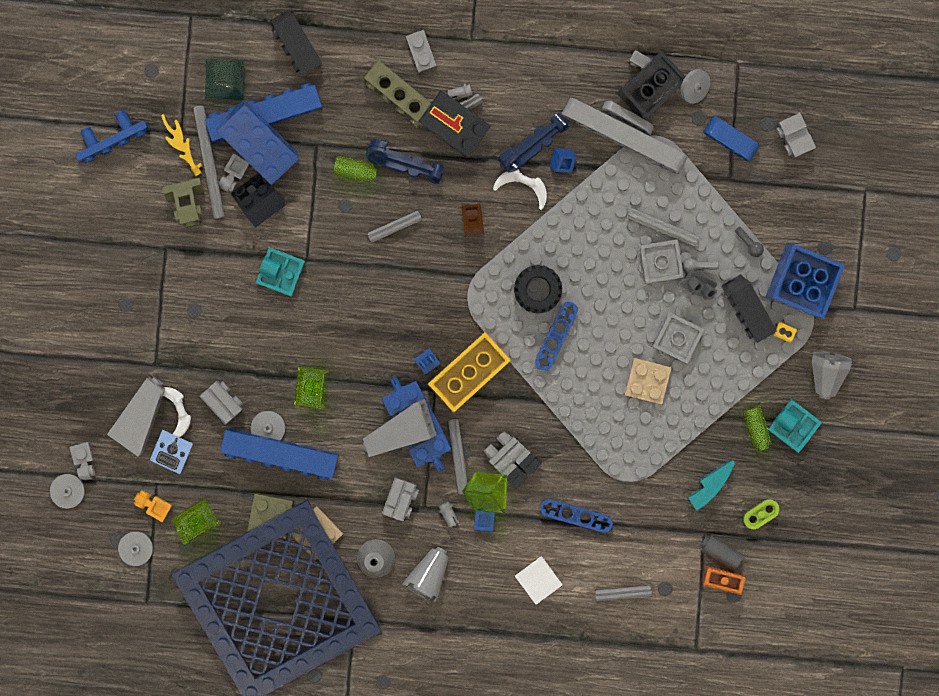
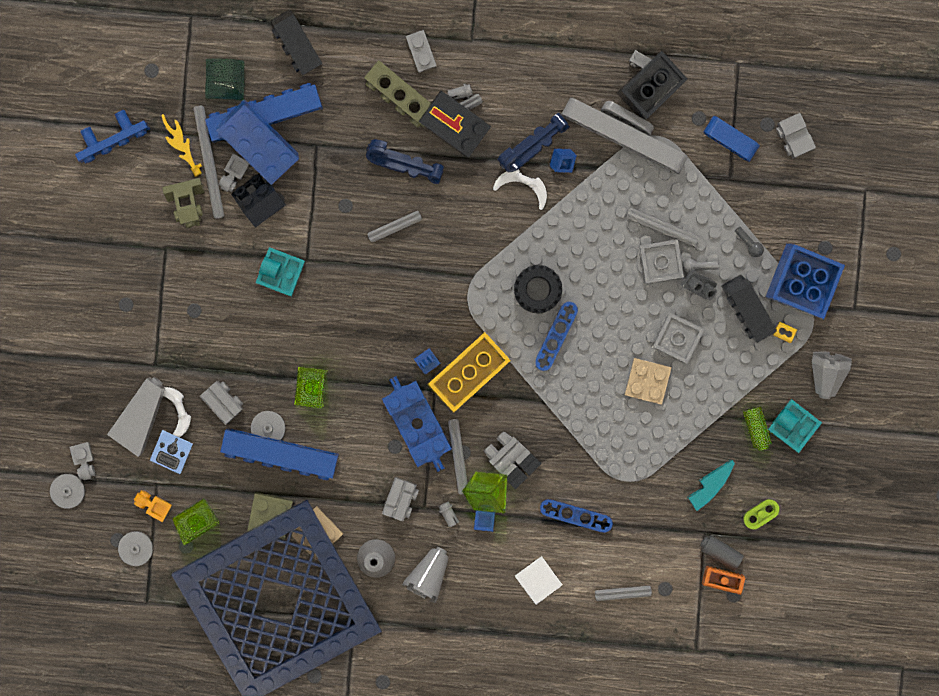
clear neon green brick [333,155,378,183] -> none
light grey slope [363,399,437,457] -> none
reddish brown slope [462,203,484,236] -> none
light grey piece [681,69,710,104] -> none

